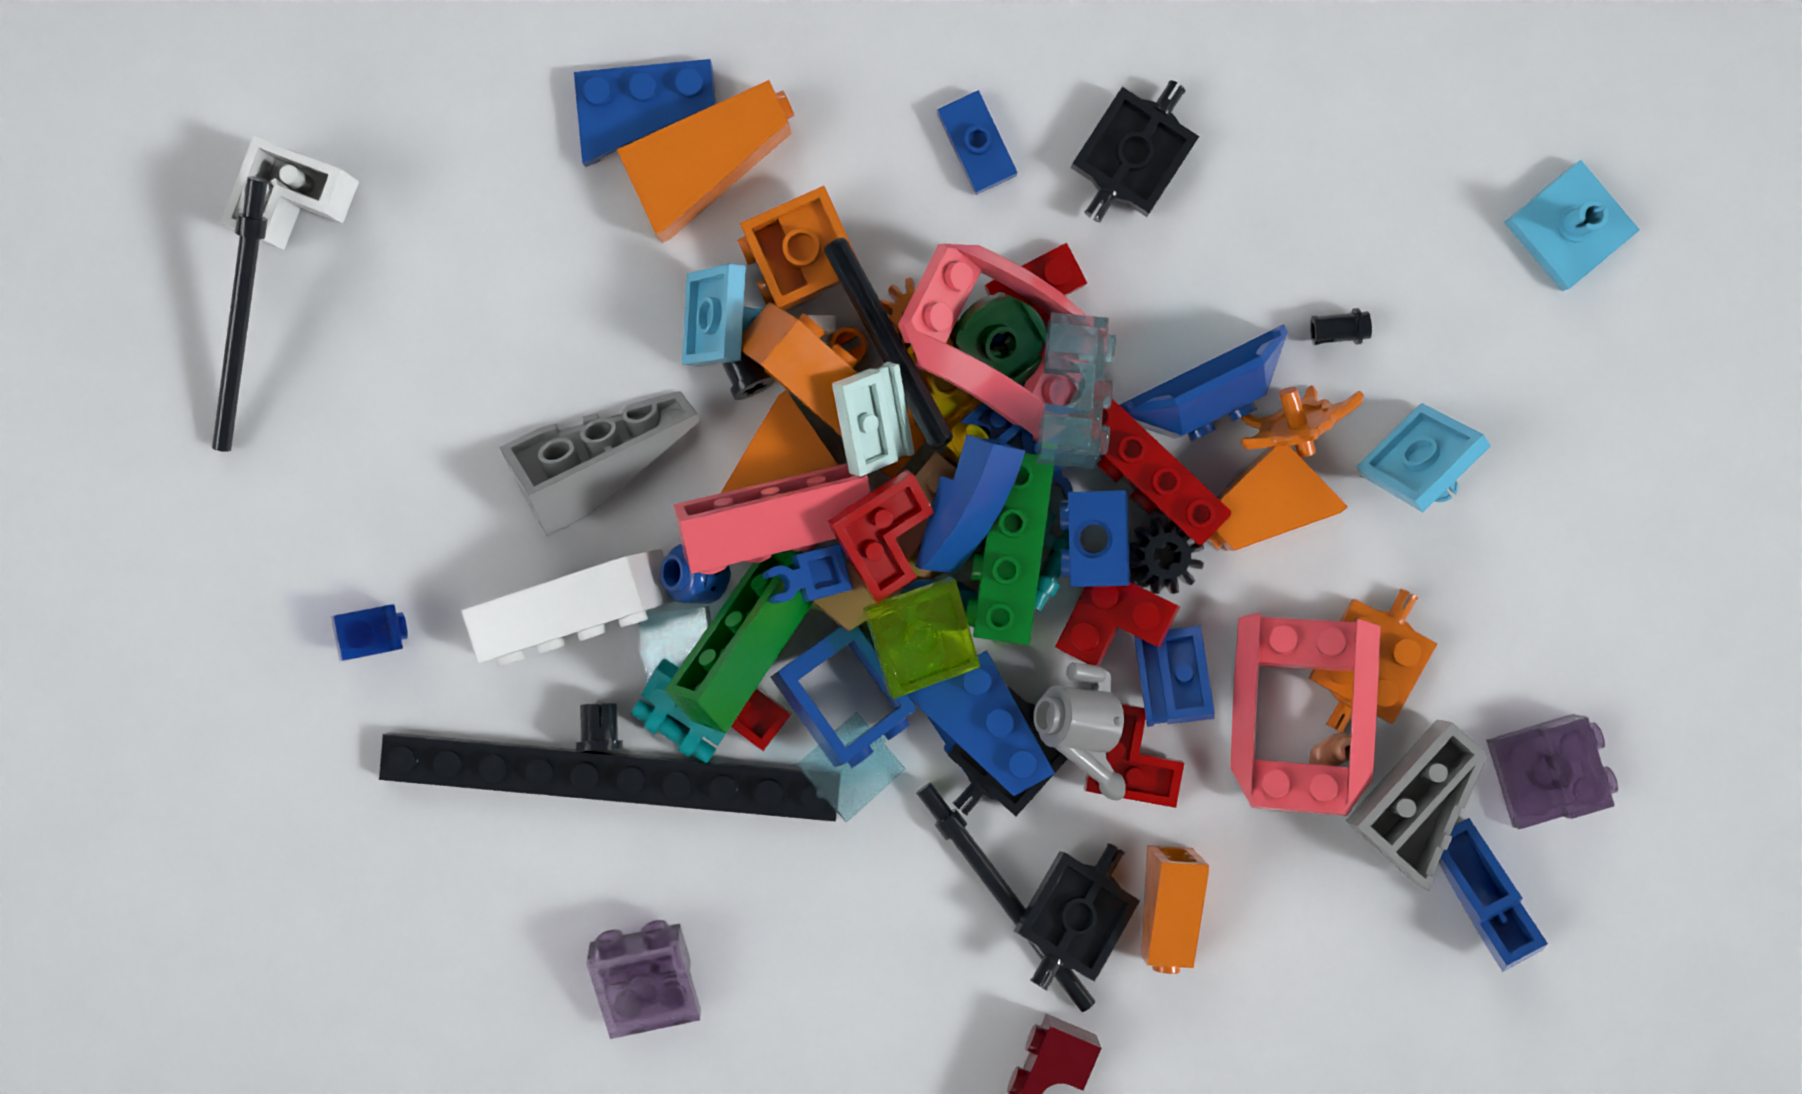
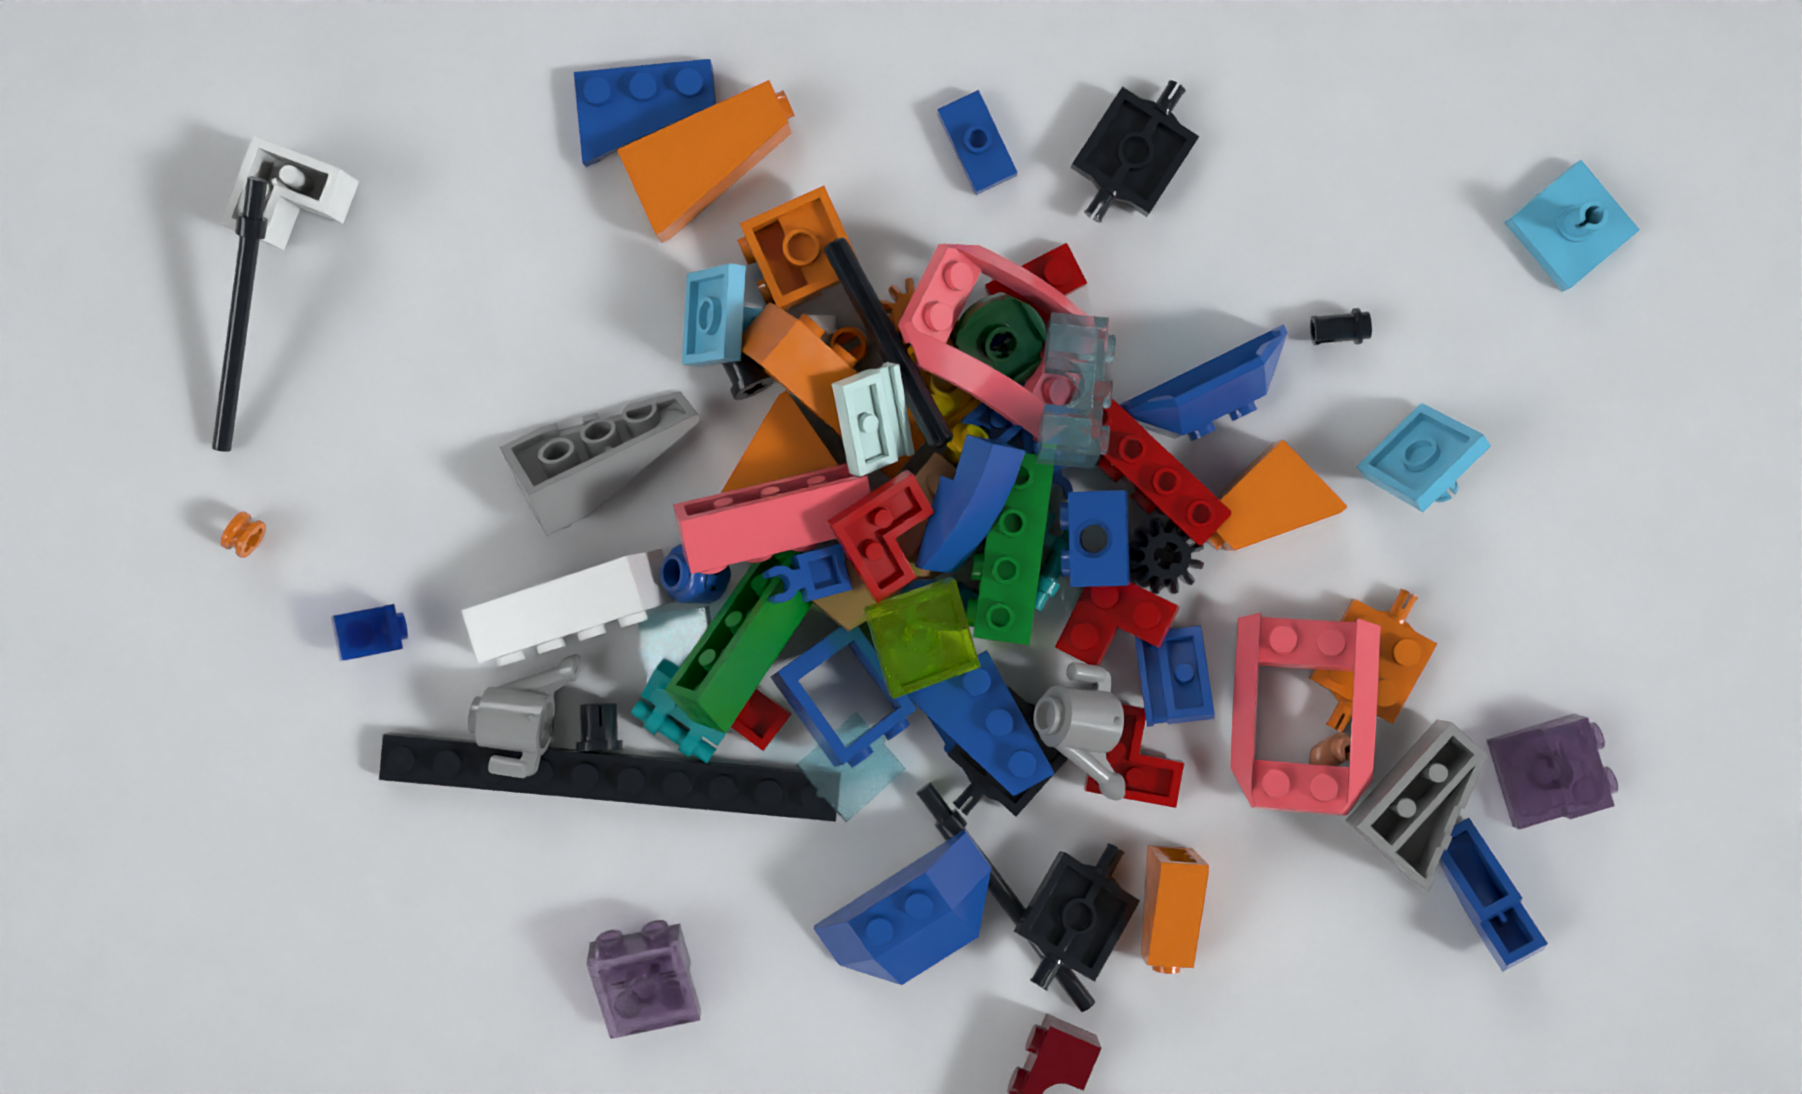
orange piece [1241,385,1364,457] -> none
none -> orange bush [220,511,266,558]
none -> light grey piece [468,654,581,778]
none -> blue wedge [813,829,991,985]

